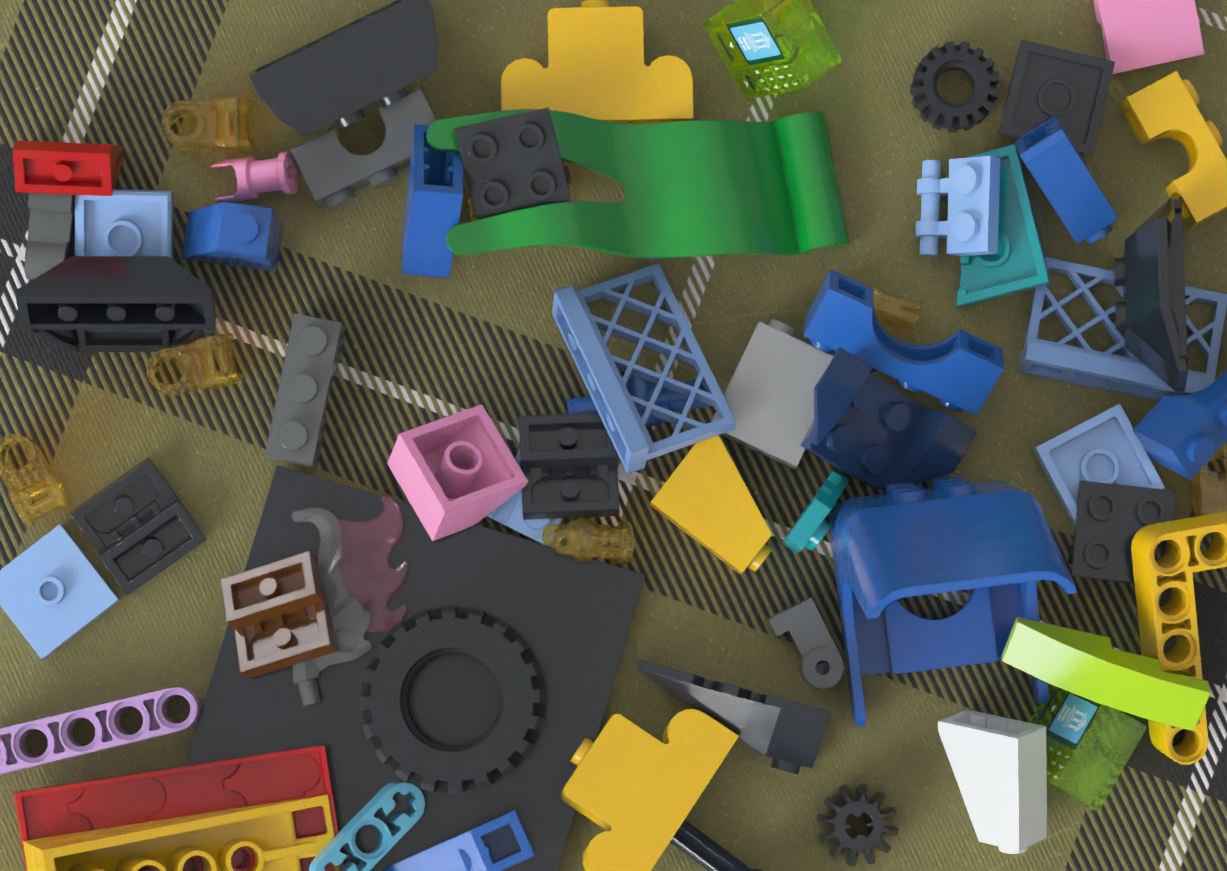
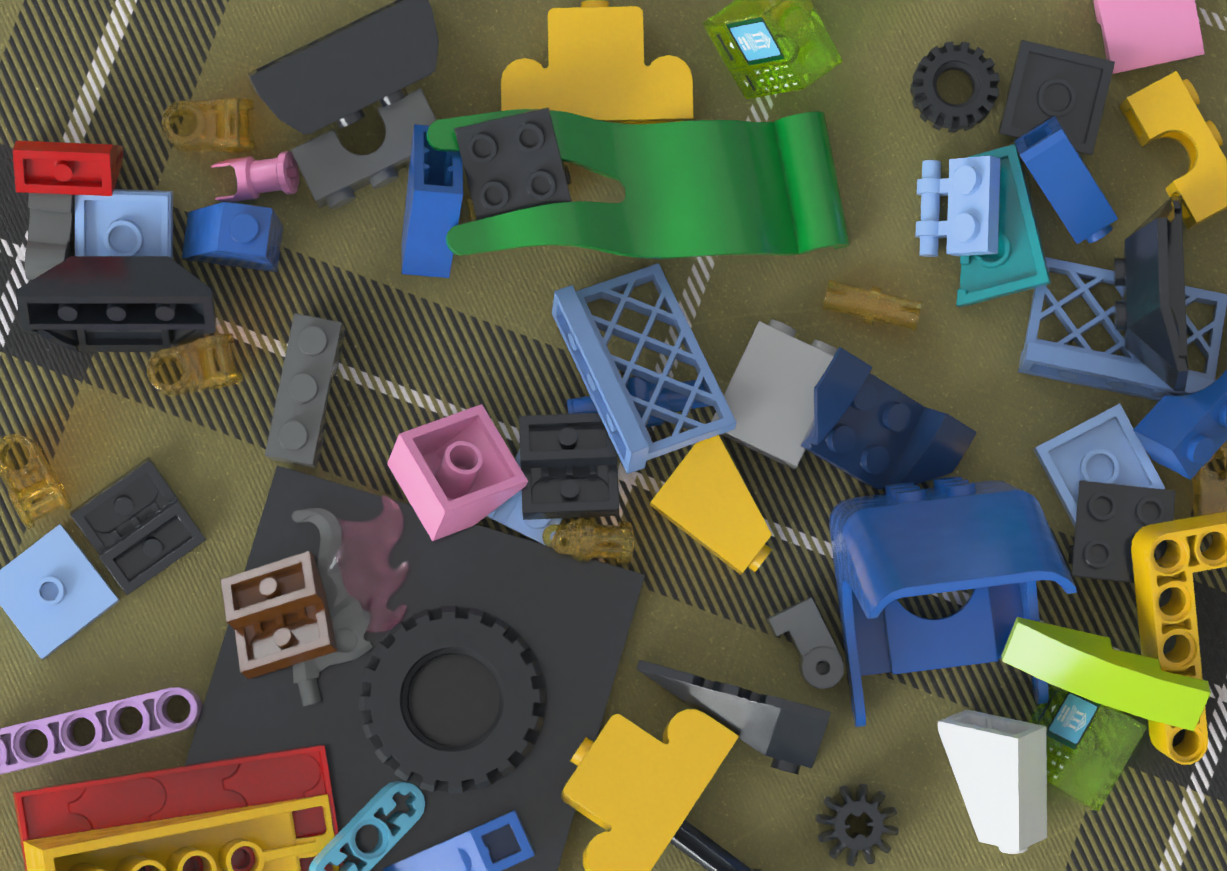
teal wing [781,468,850,554] -> none
blue arch [803,270,1004,415] -> none

